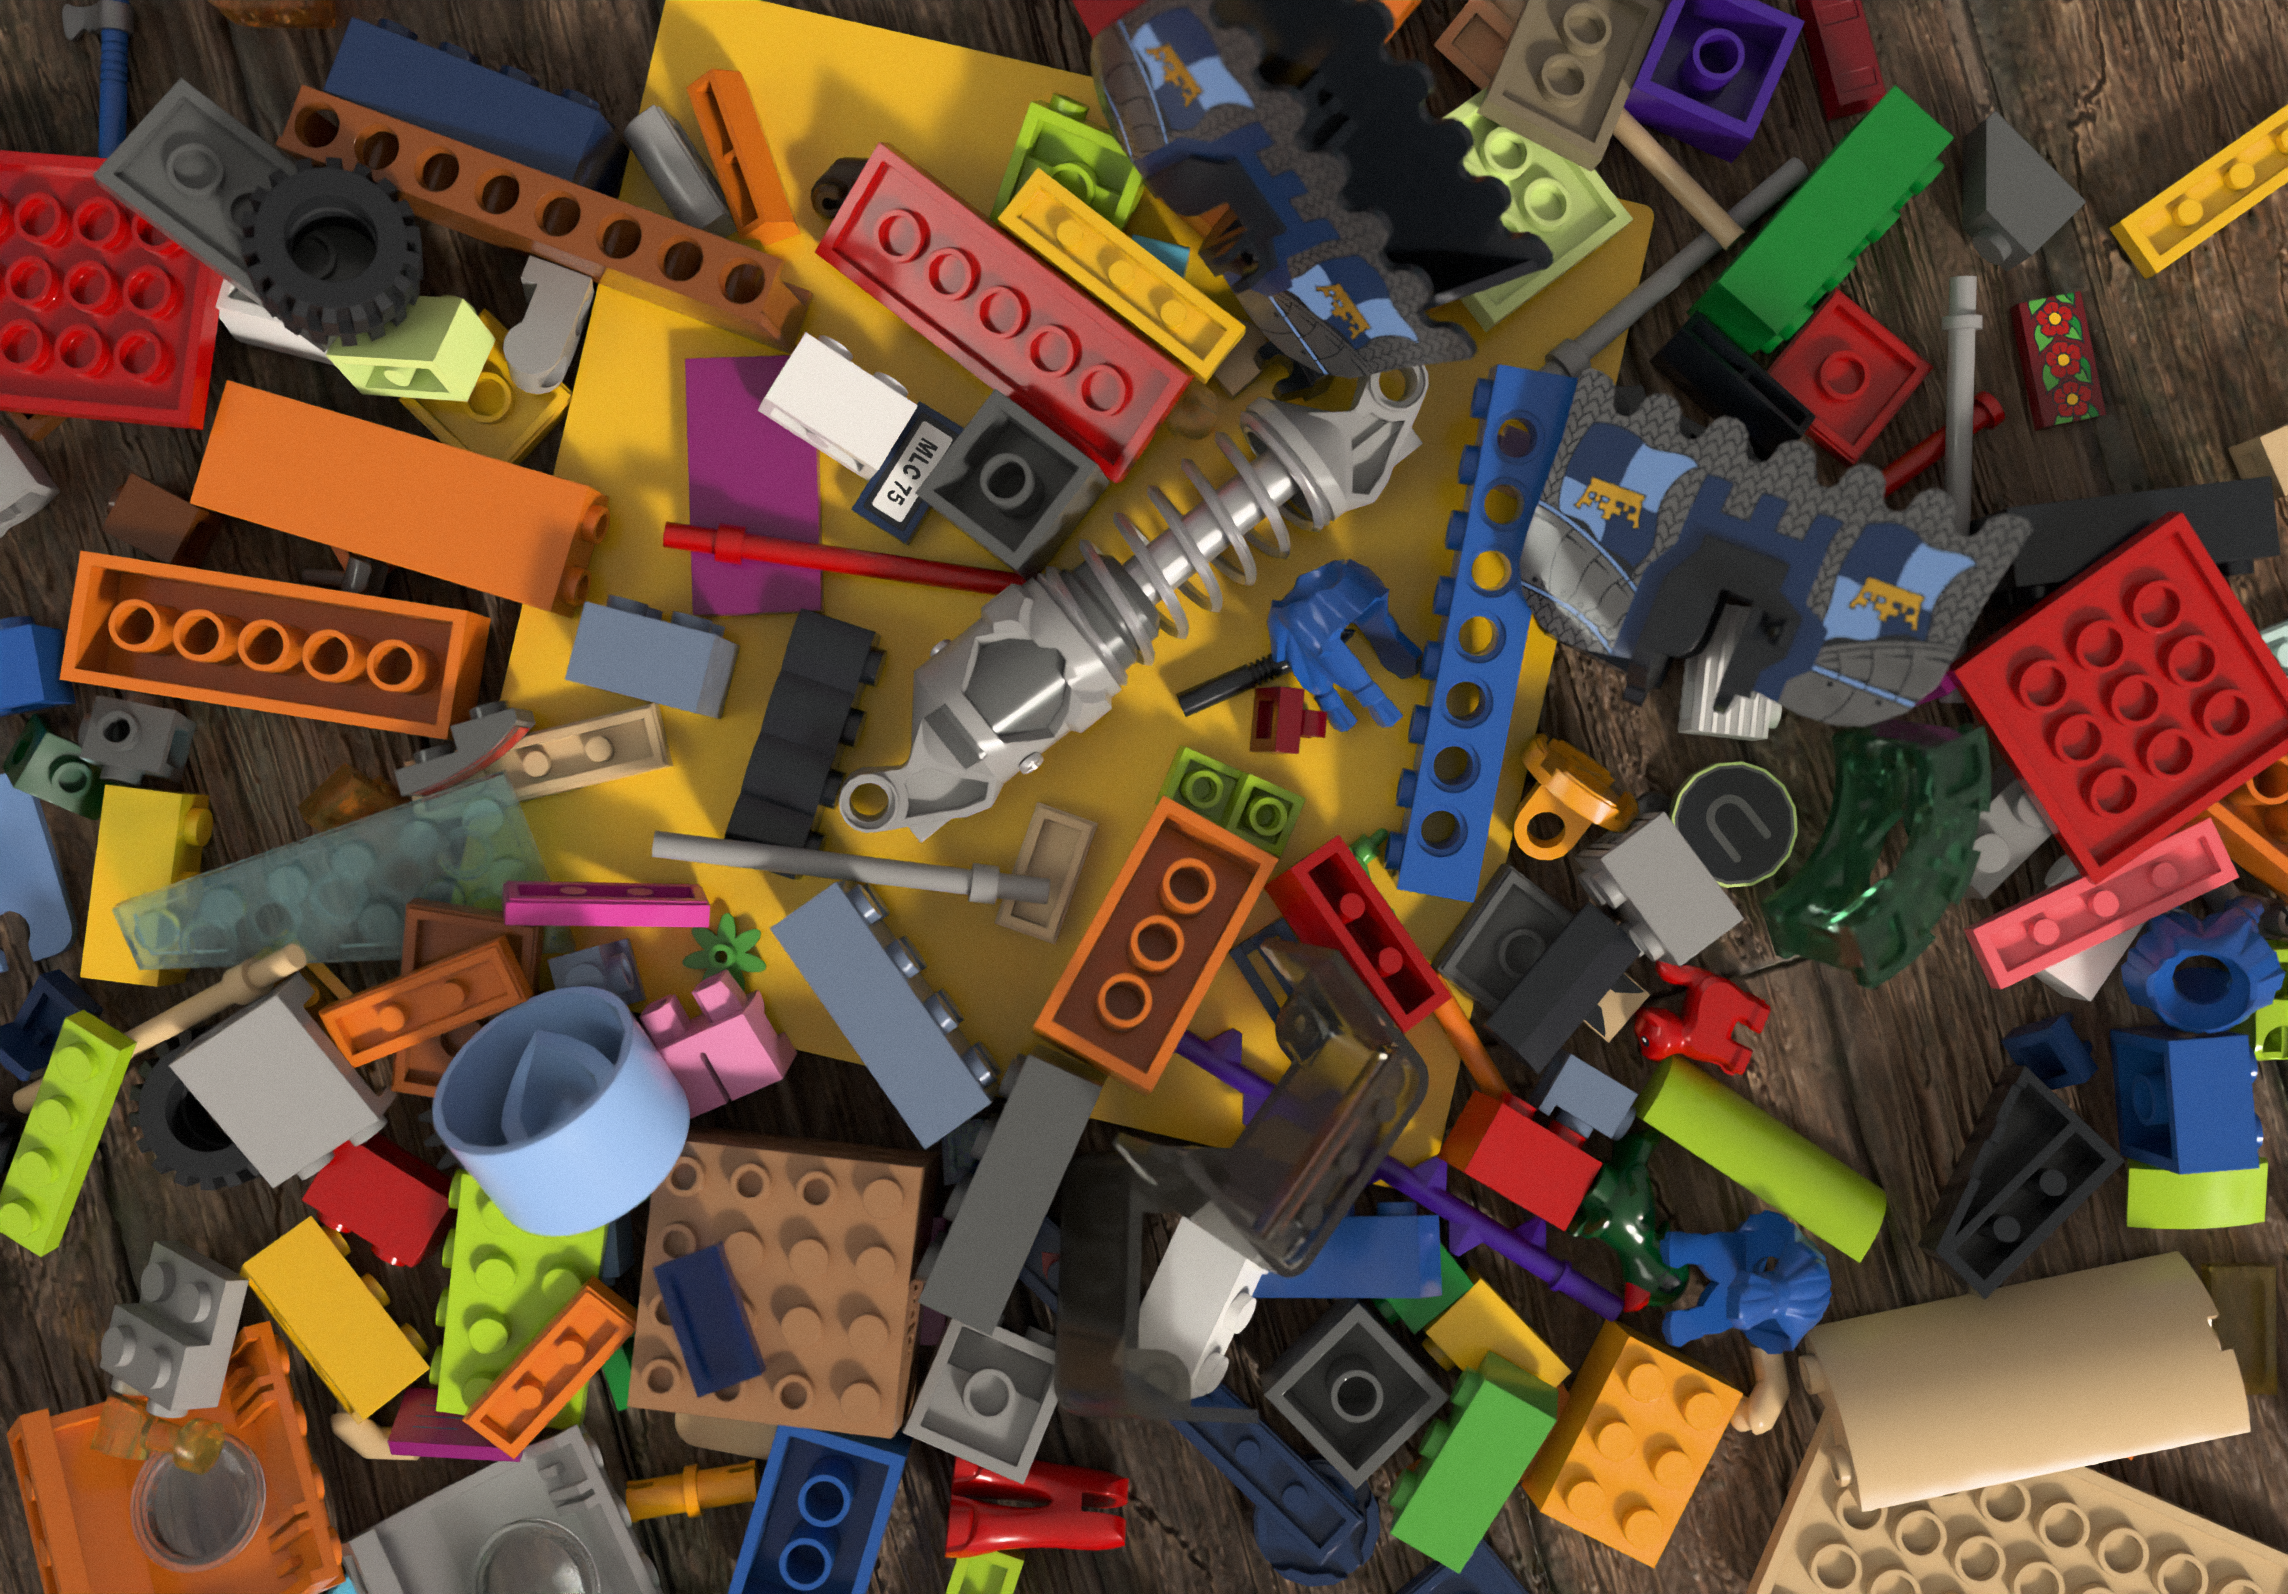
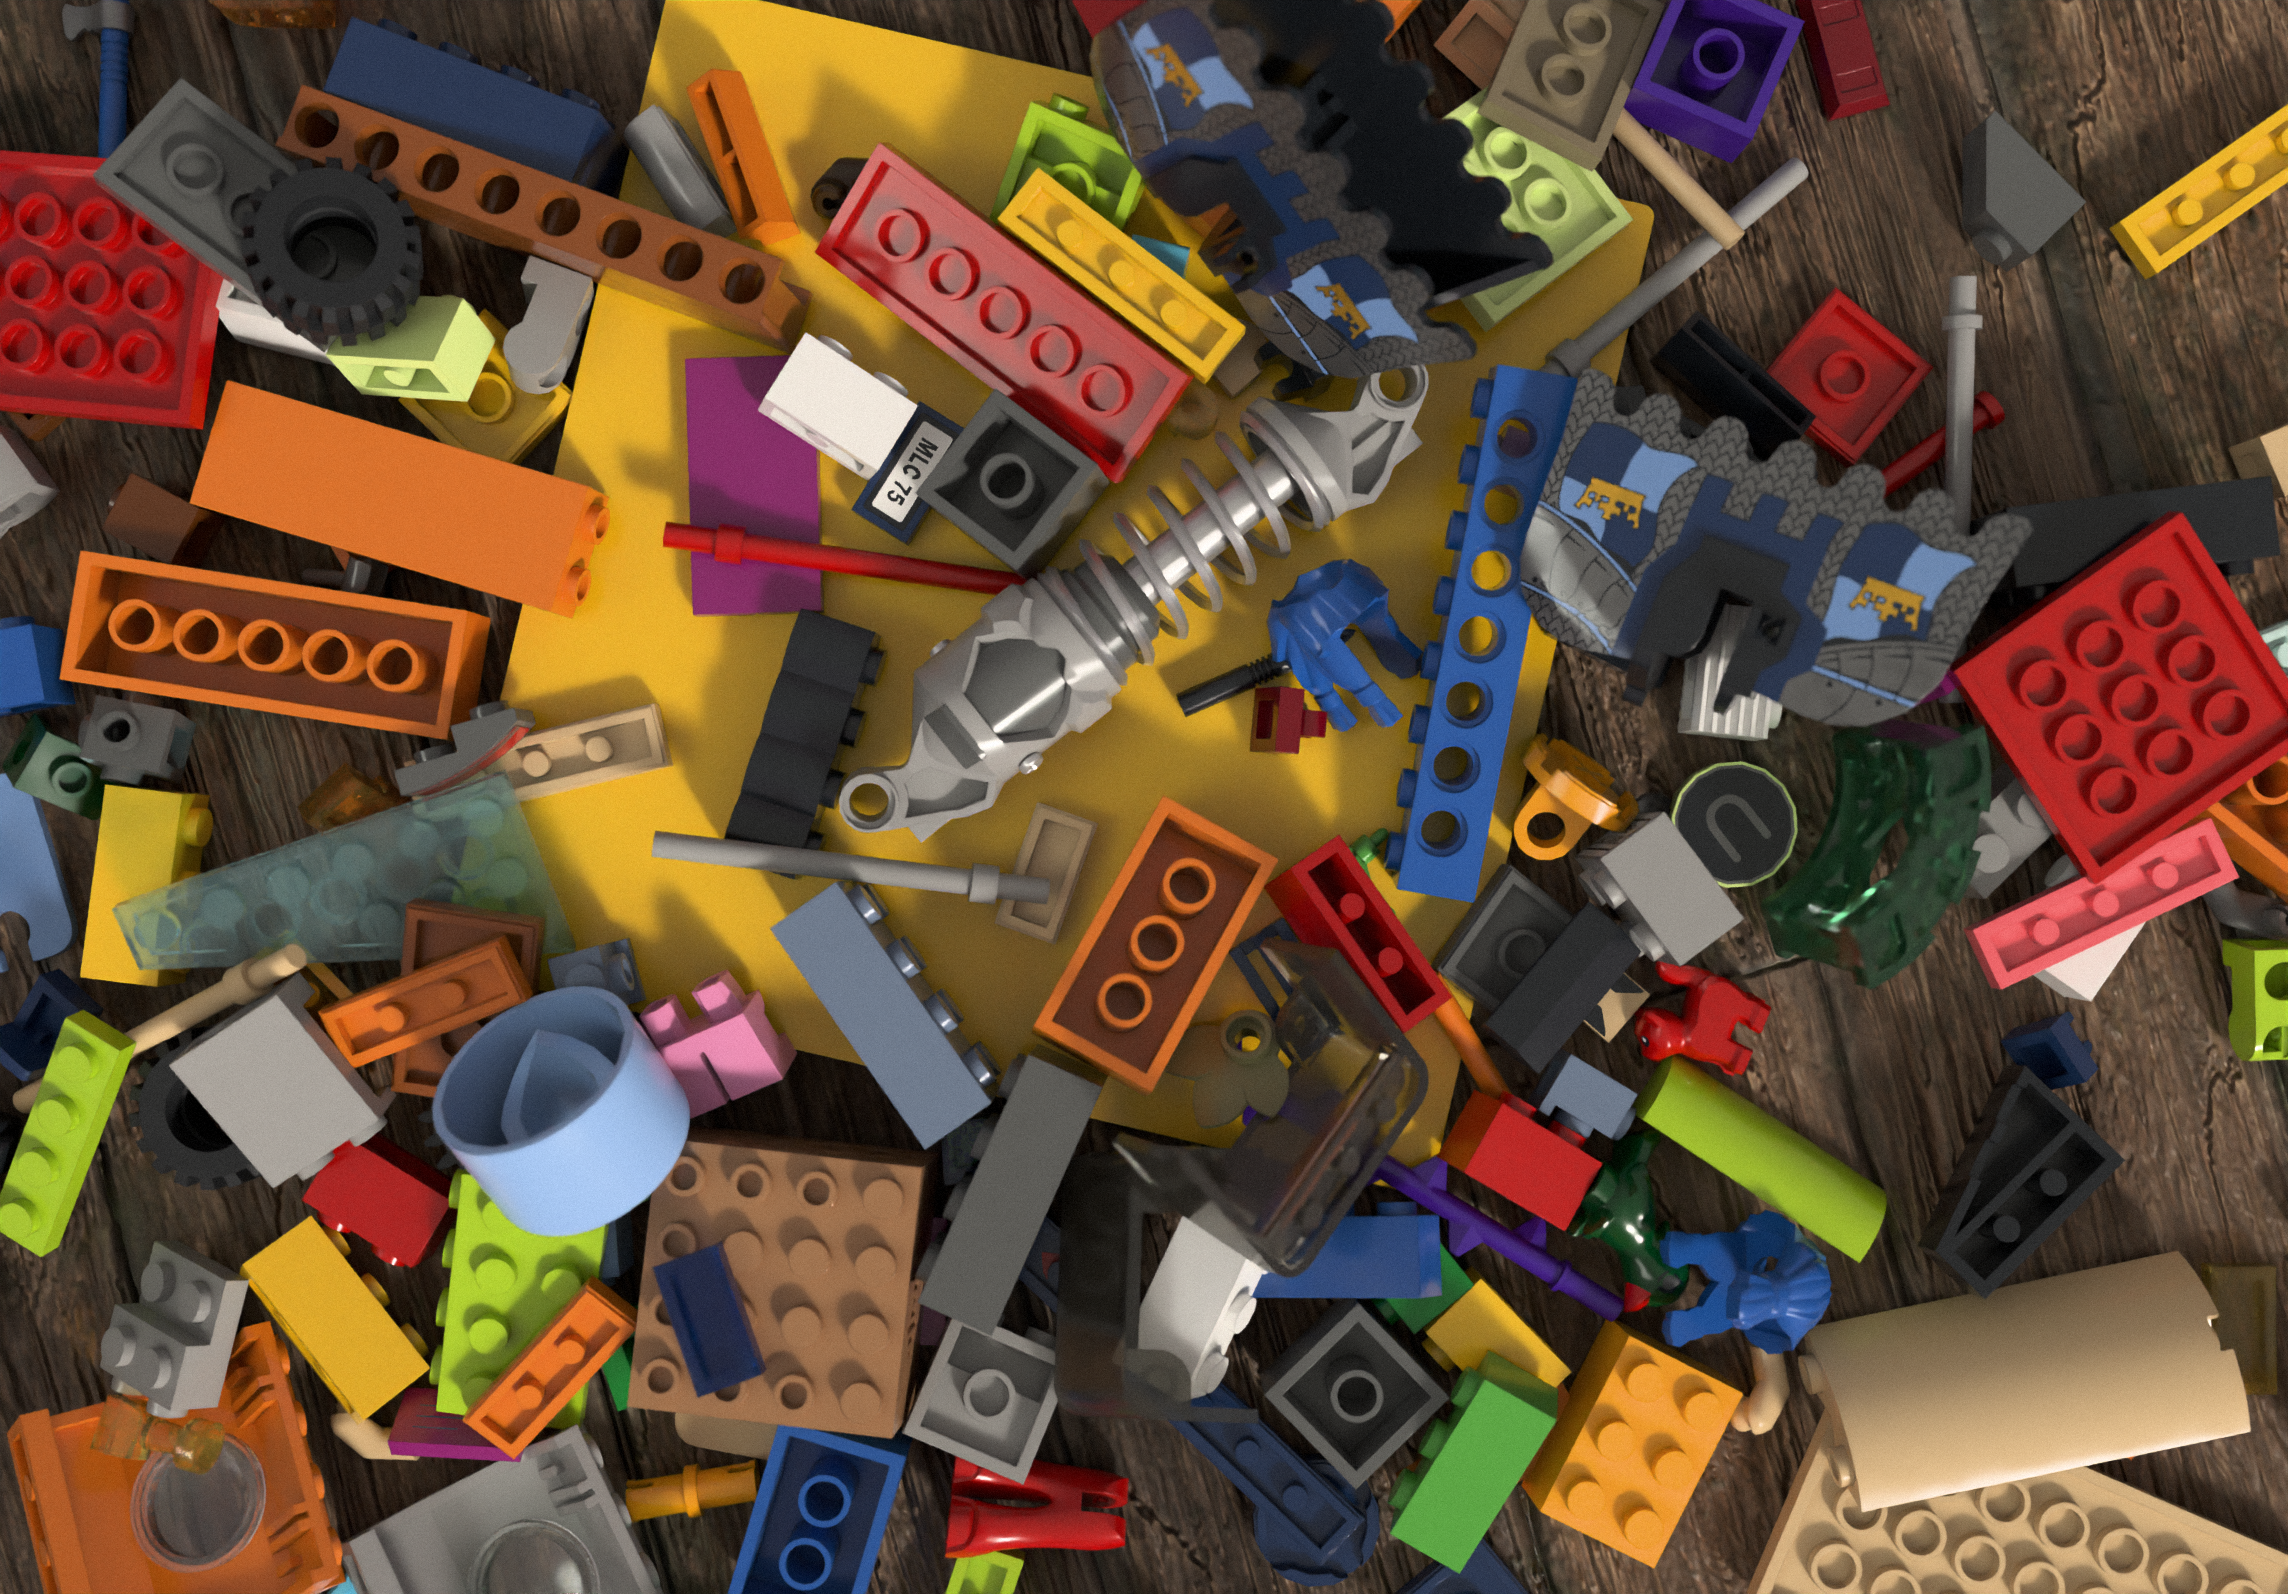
dark pink tile [502,881,710,927] -> none
sand blue brick [565,595,740,719] -> none
bright green plant [683,913,767,992] -> none
lime slope [1155,745,1306,857] -> none
green piece [1686,85,1954,356] -> none
tile [2010,291,2106,431] -> none
blue brick [2110,1025,2263,1175] -> none
blue piece [2121,896,2286,1035] -> none
lime slope [2125,1157,2268,1229] -> none
none -> olive plate [1164,1010,1290,1129]

